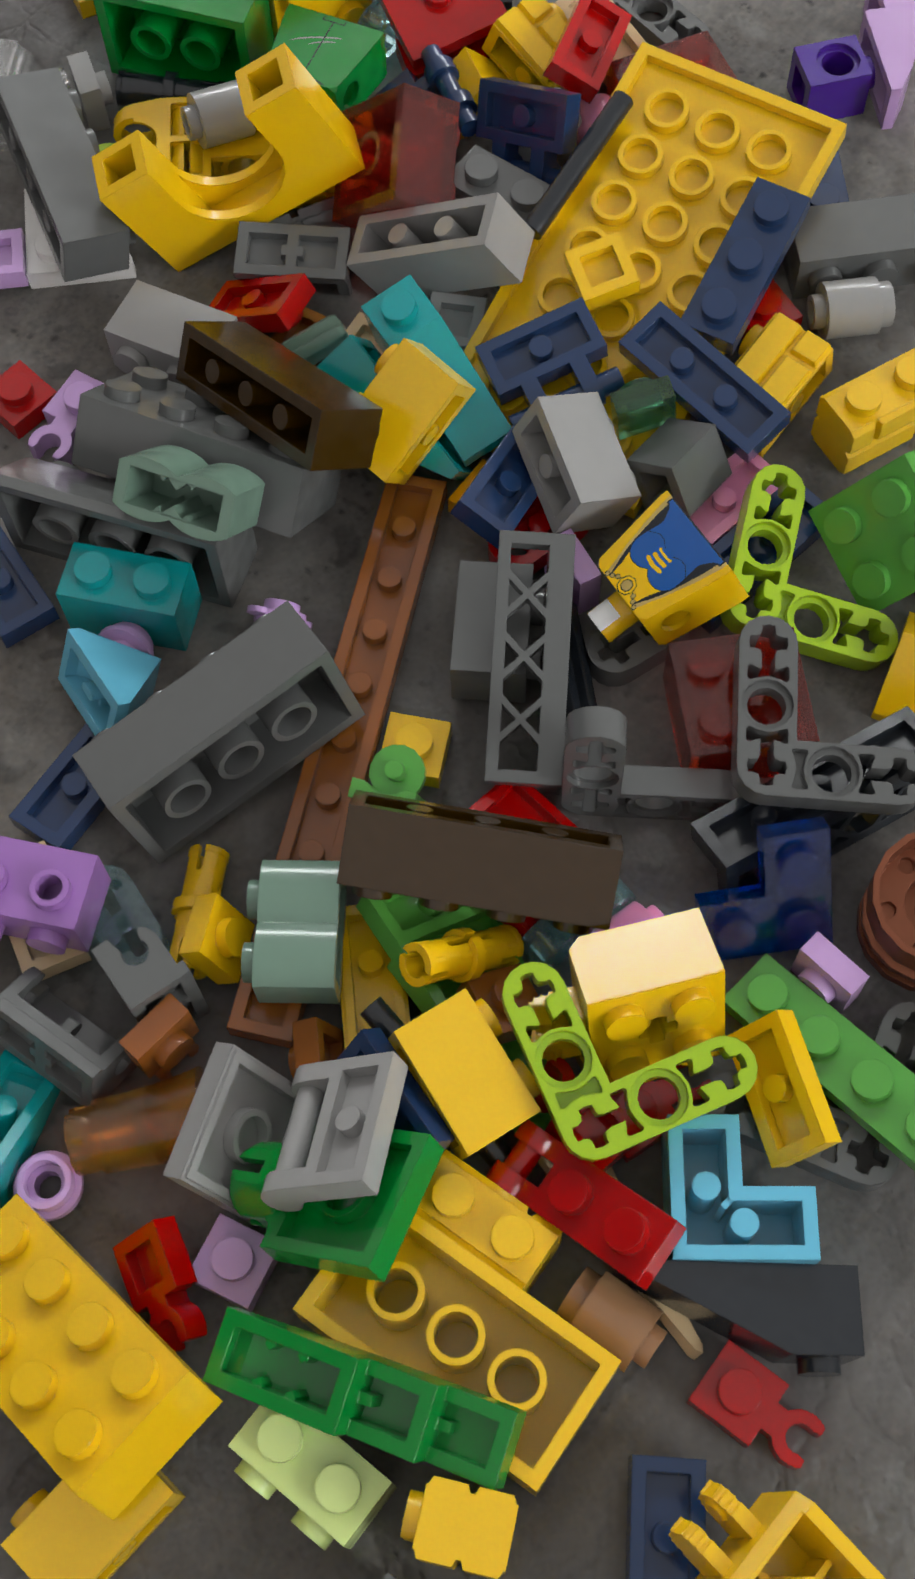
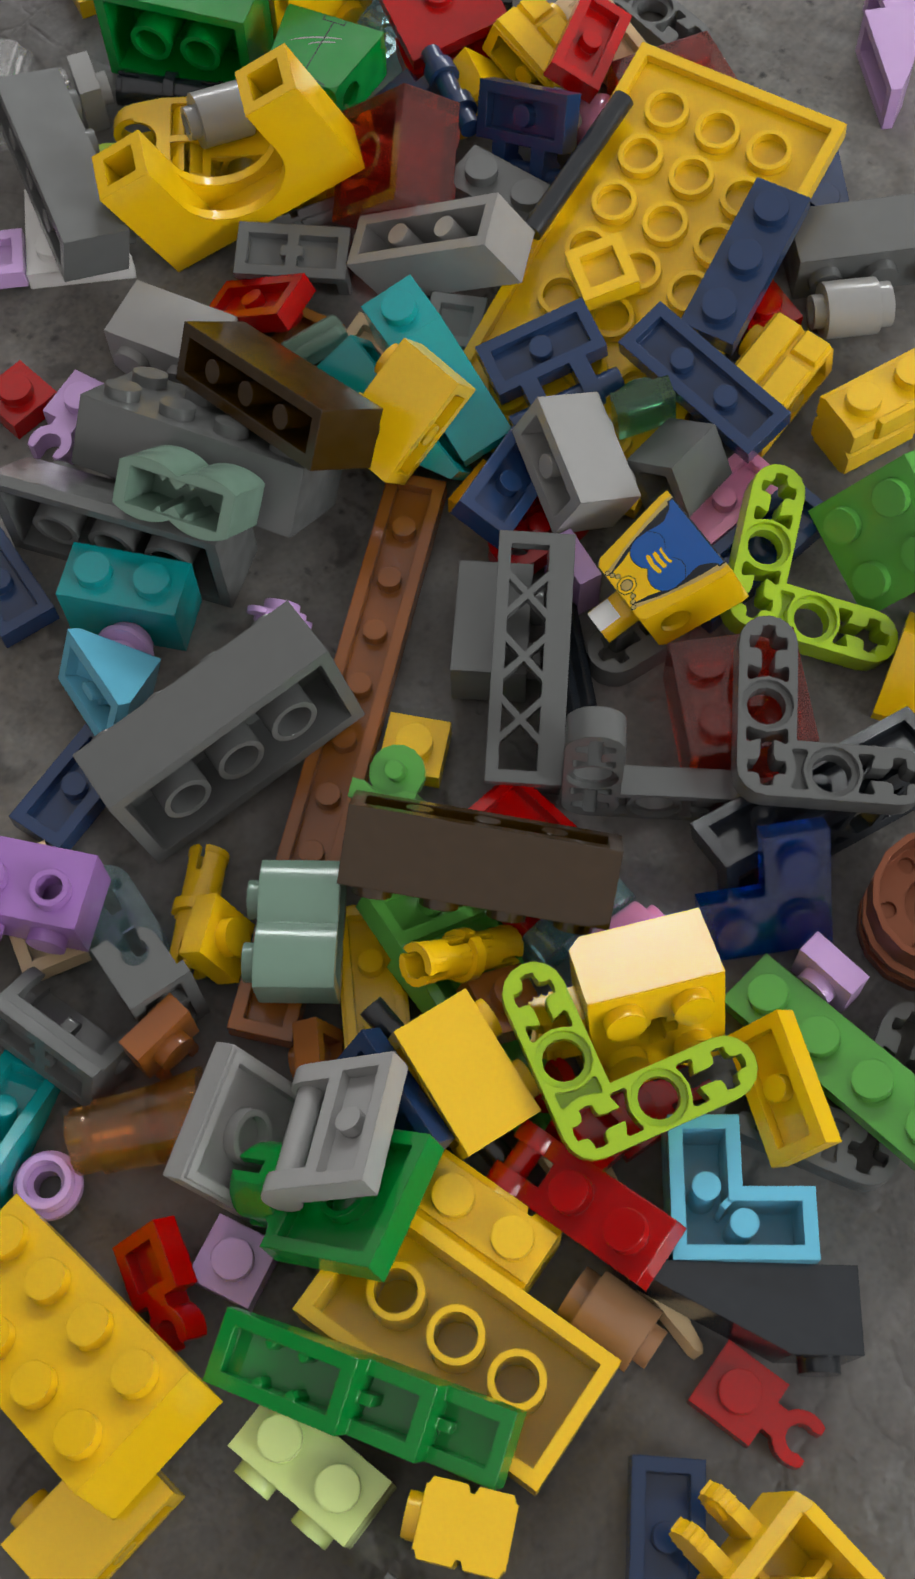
dark purple brick [786,35,876,119] -> none

